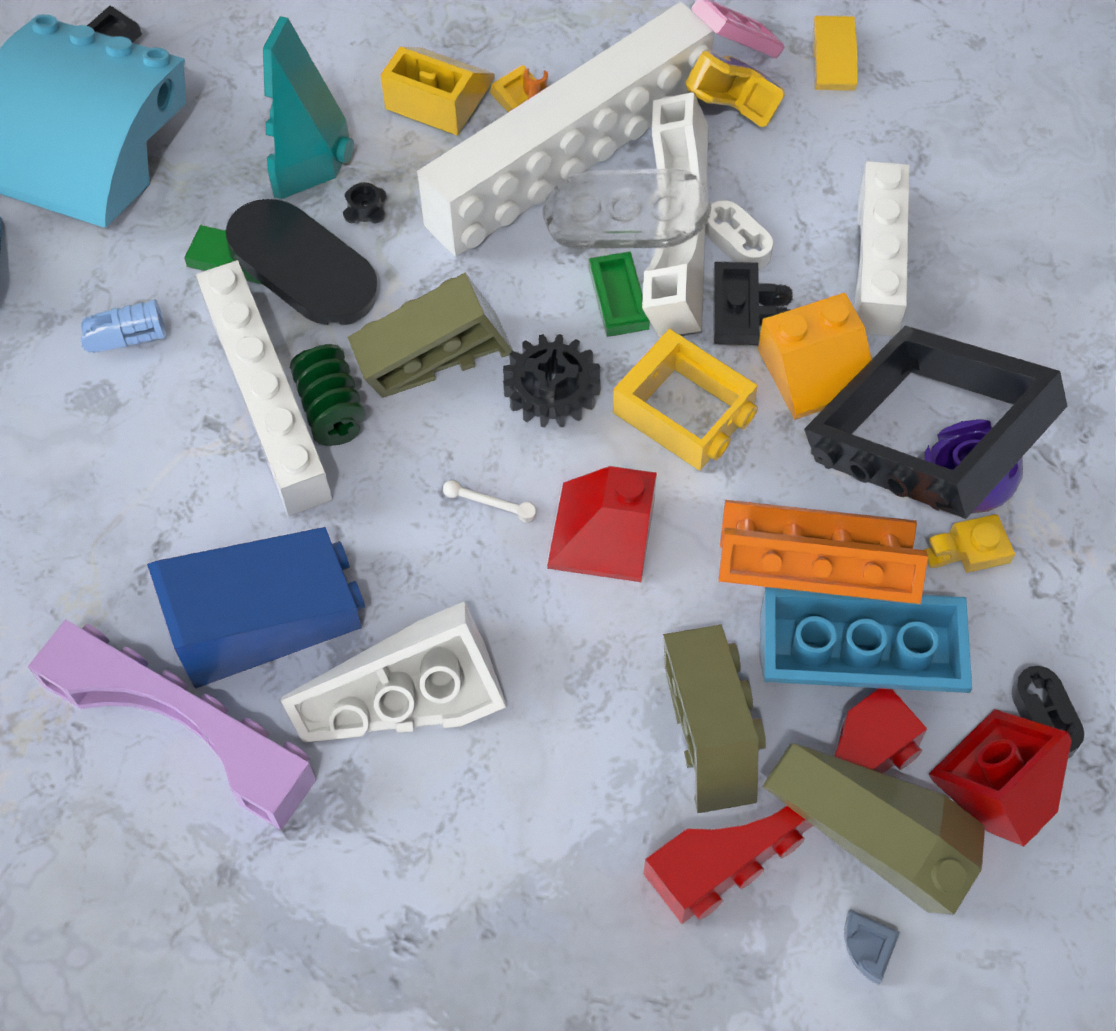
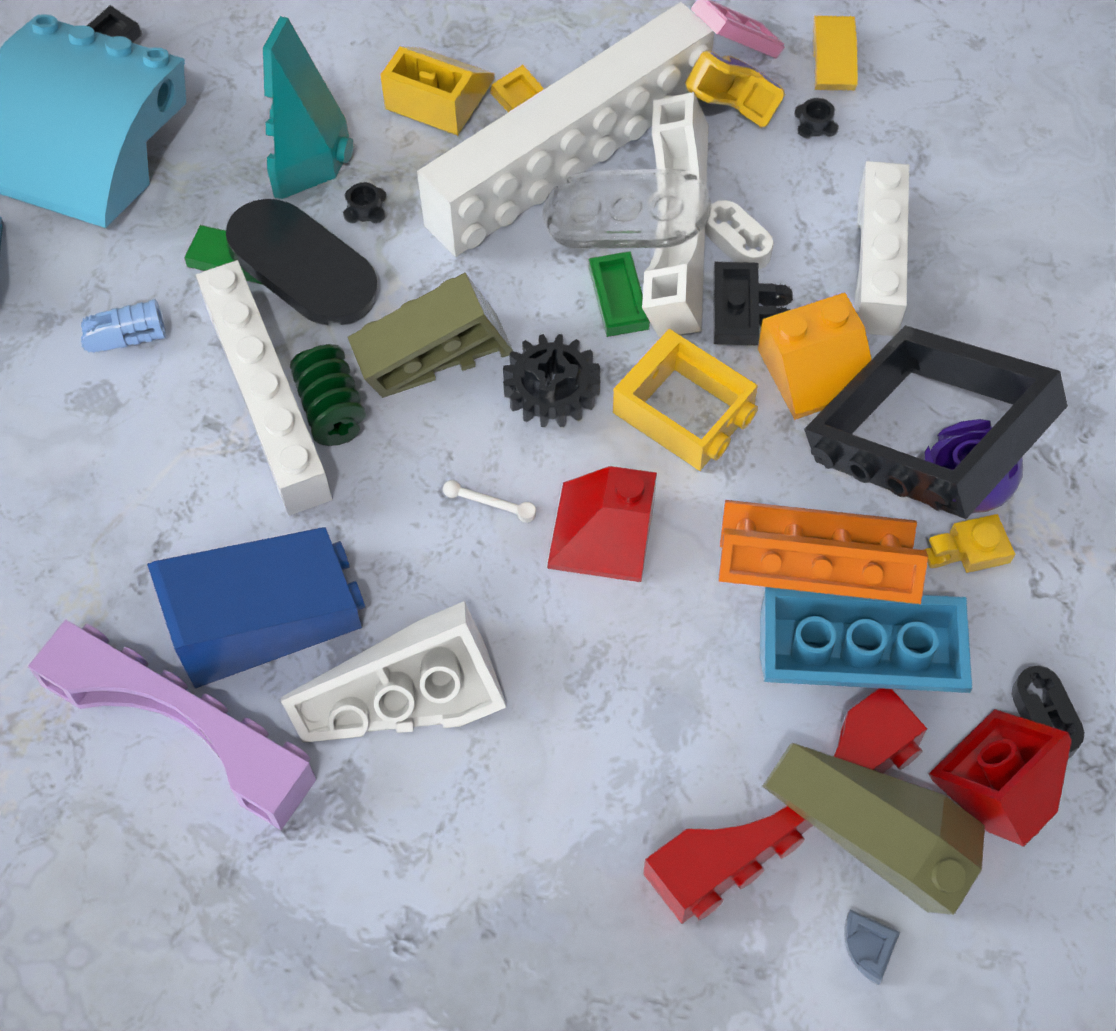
orange hand [523,68,548,99] -> none
olive wedge [663,624,766,814] -> none
none -> black plate [794,98,839,138]

